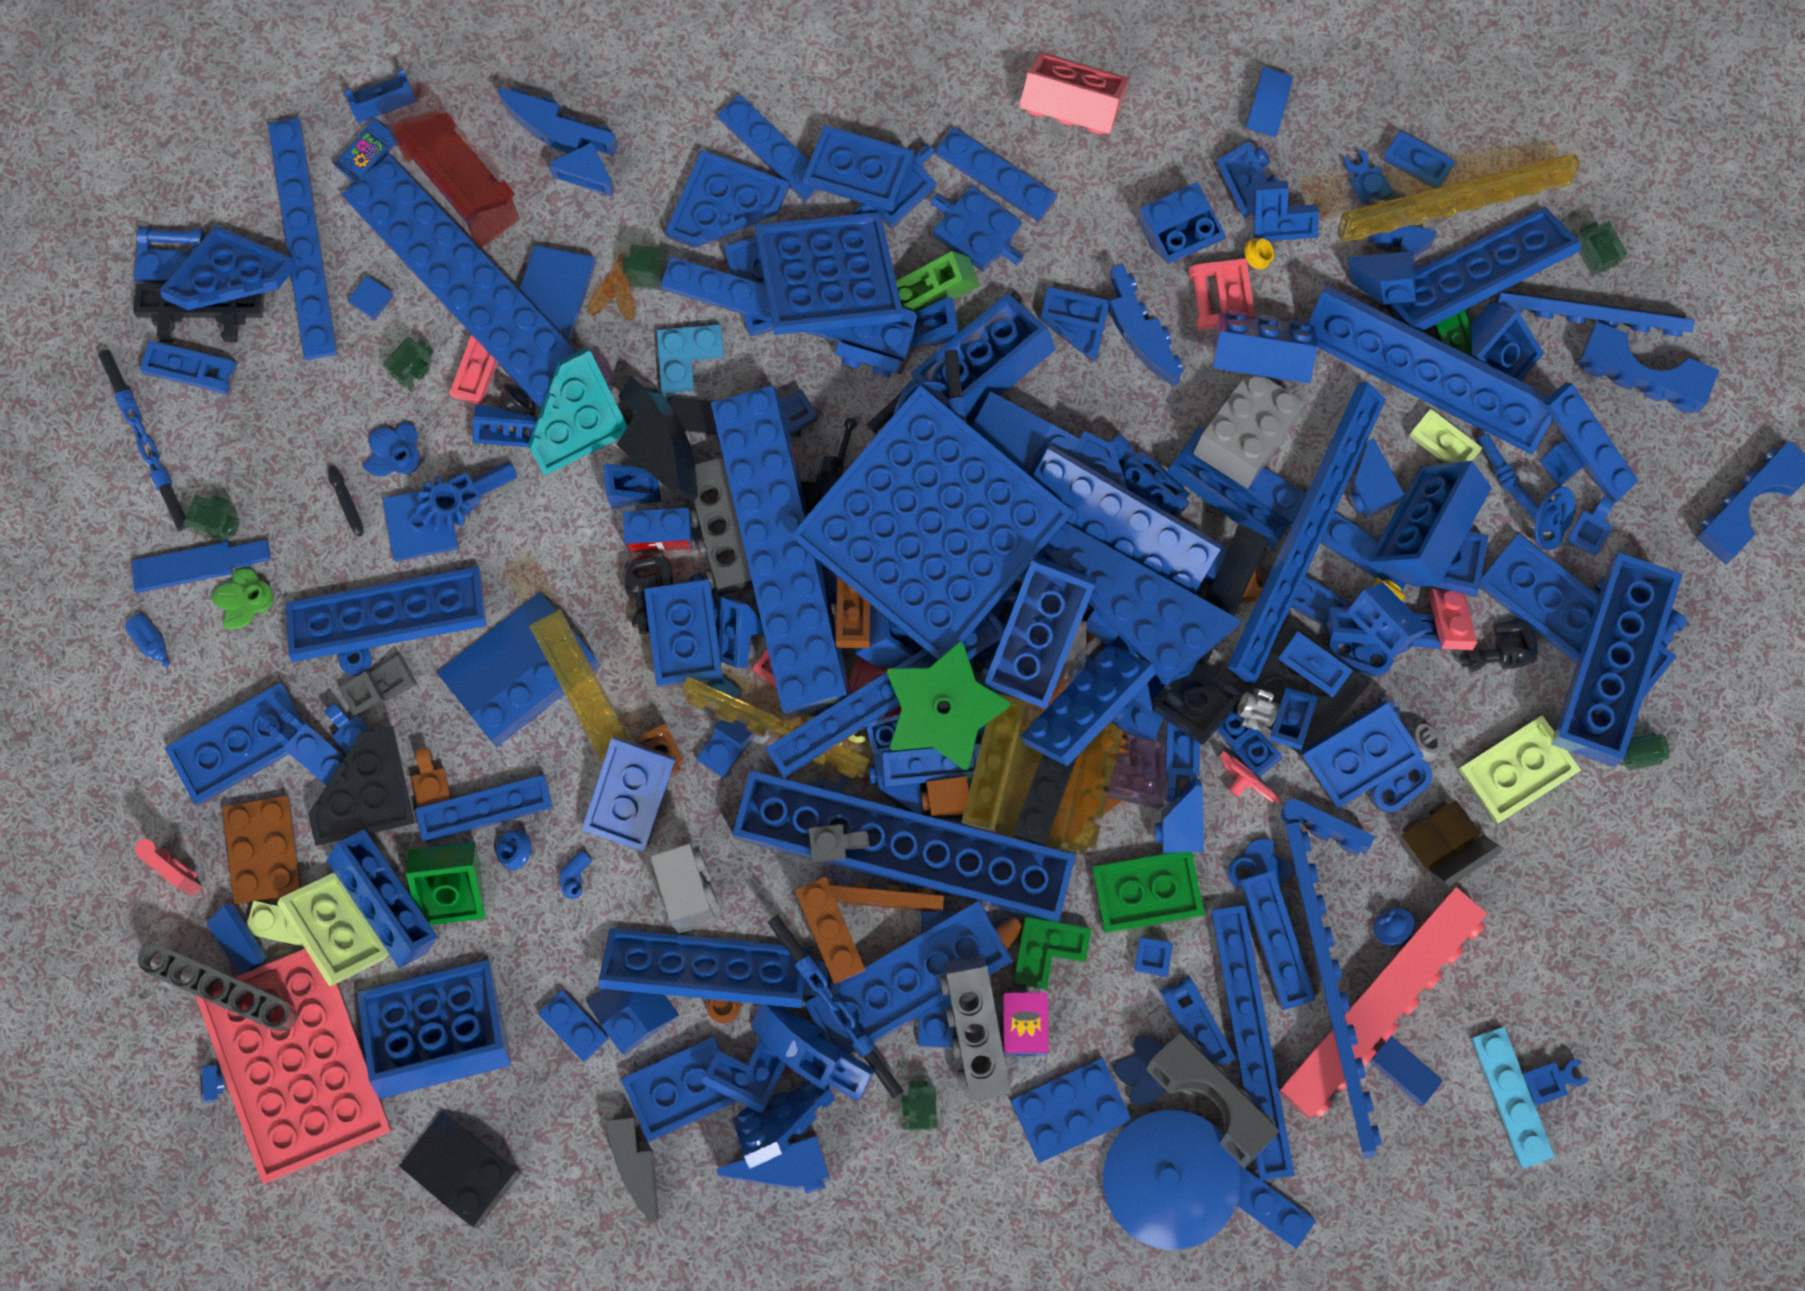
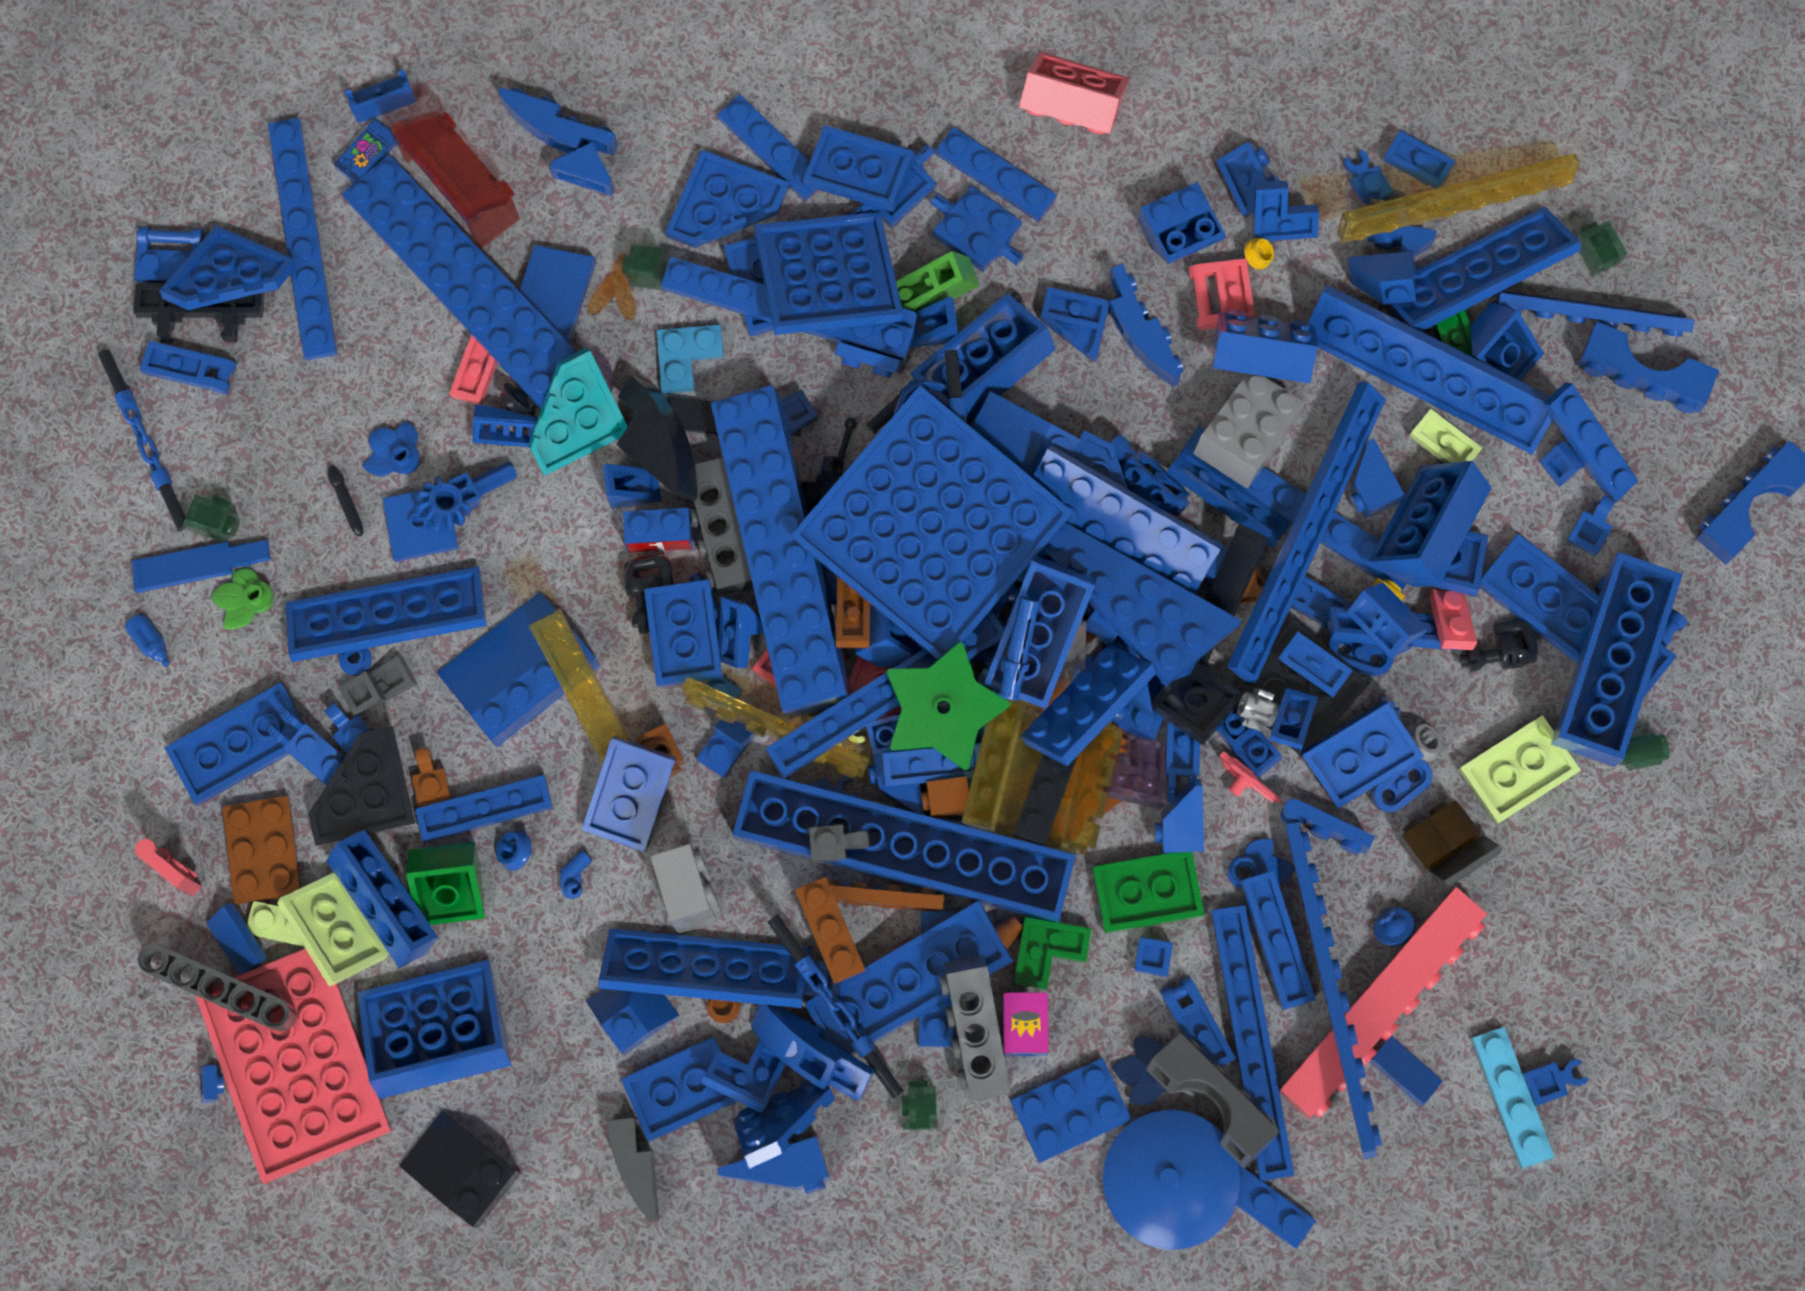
blue tile [348,275,394,320] -> none
clear green brick [382,336,434,393] -> none
blue plate [537,990,609,1063] -> none
blue slope [1244,67,1293,138] -> none
blue dish [1477,433,1575,550] -> none
none -> blue pin [998,596,1041,701]

